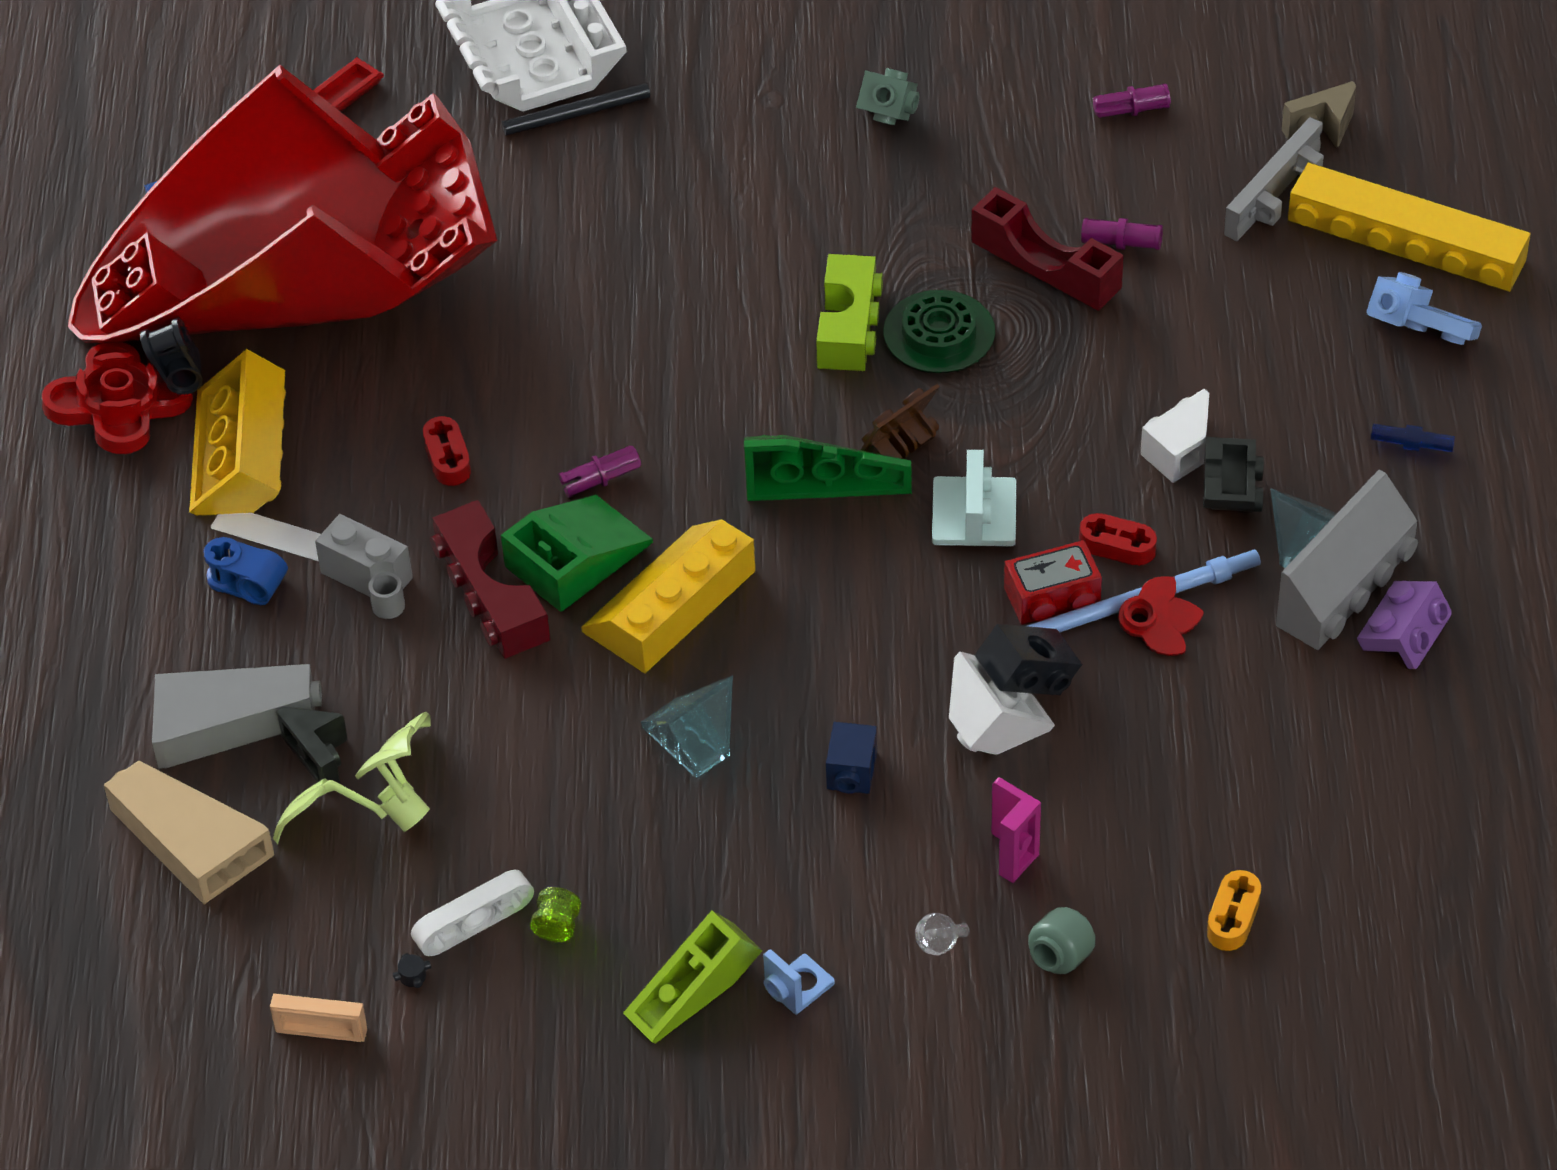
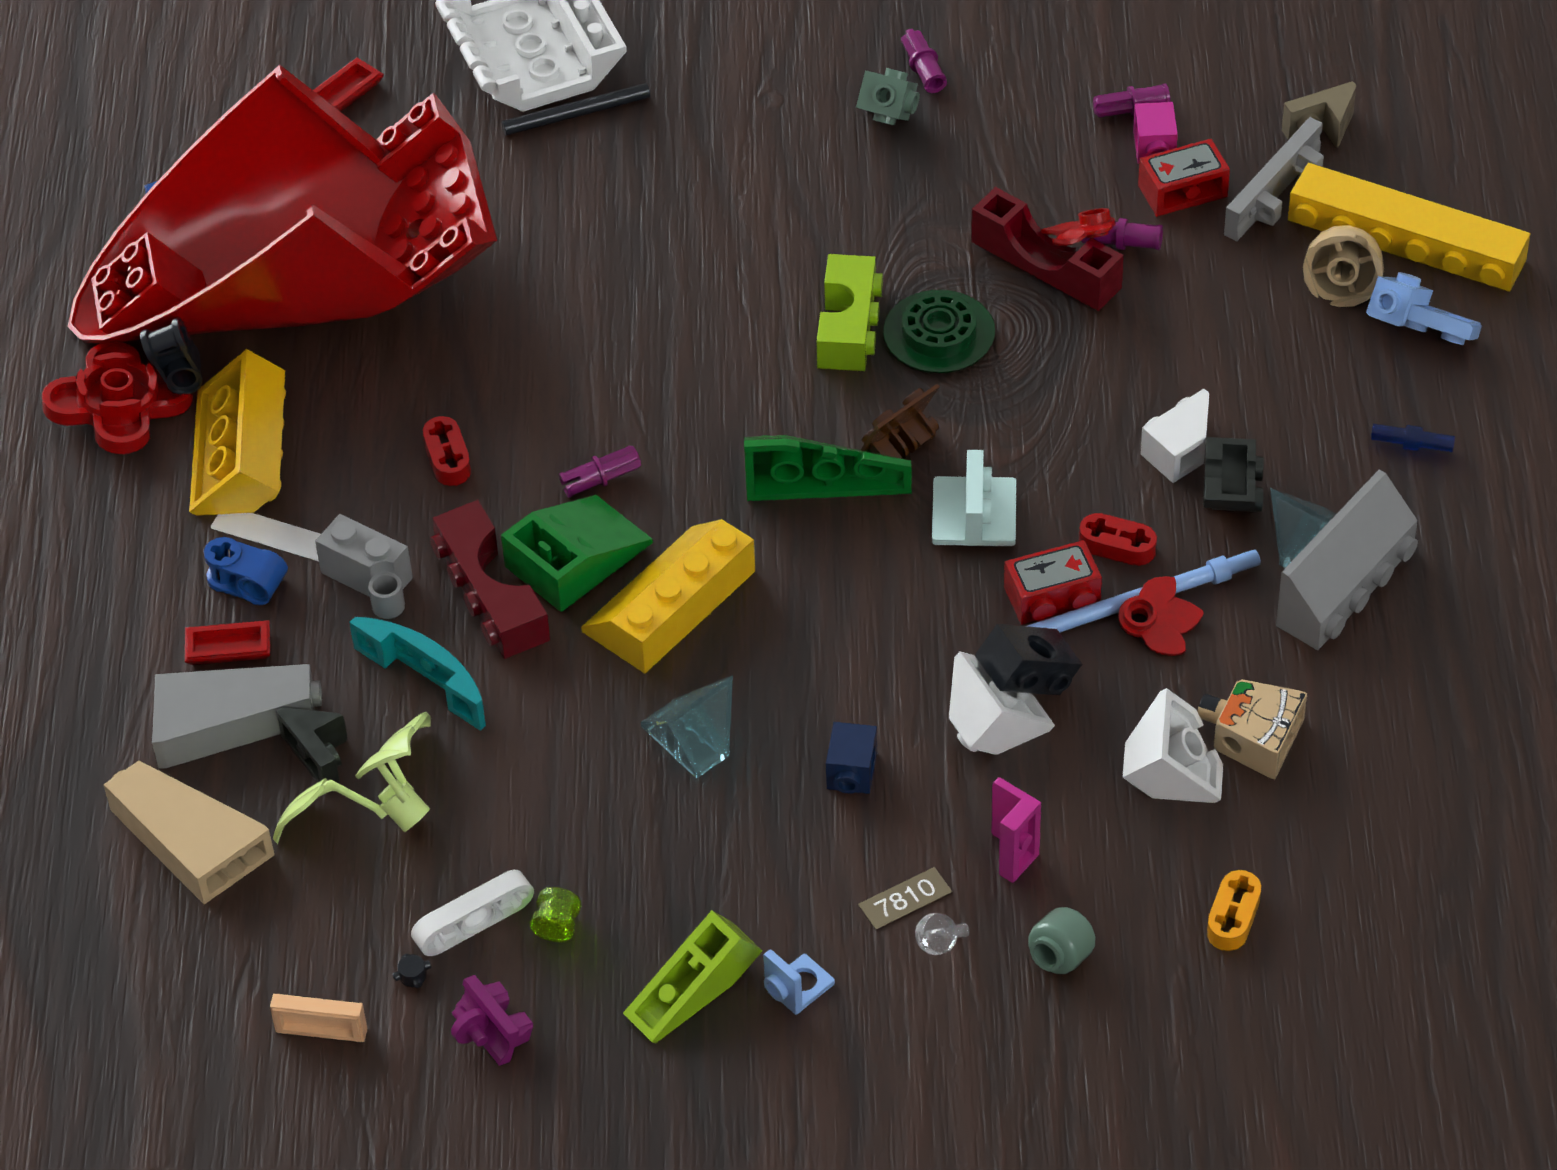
medium lavender bracket [1357,581,1452,669] -> none
none -> red tile [185,620,270,665]
none -> teal slope [349,617,486,731]
none -> magenta hips [451,975,533,1066]
none -> dark tan sticker [858,867,953,929]
none -> magenta axle [901,28,947,93]
none -> red plate [1041,208,1116,246]
none -> white slope [1123,688,1223,803]
none -> dark pink brick [1133,102,1178,164]
none -> red brick [1138,138,1230,217]
none -> tan torso [1197,679,1307,780]
none -> tan cylinder [1303,225,1384,307]

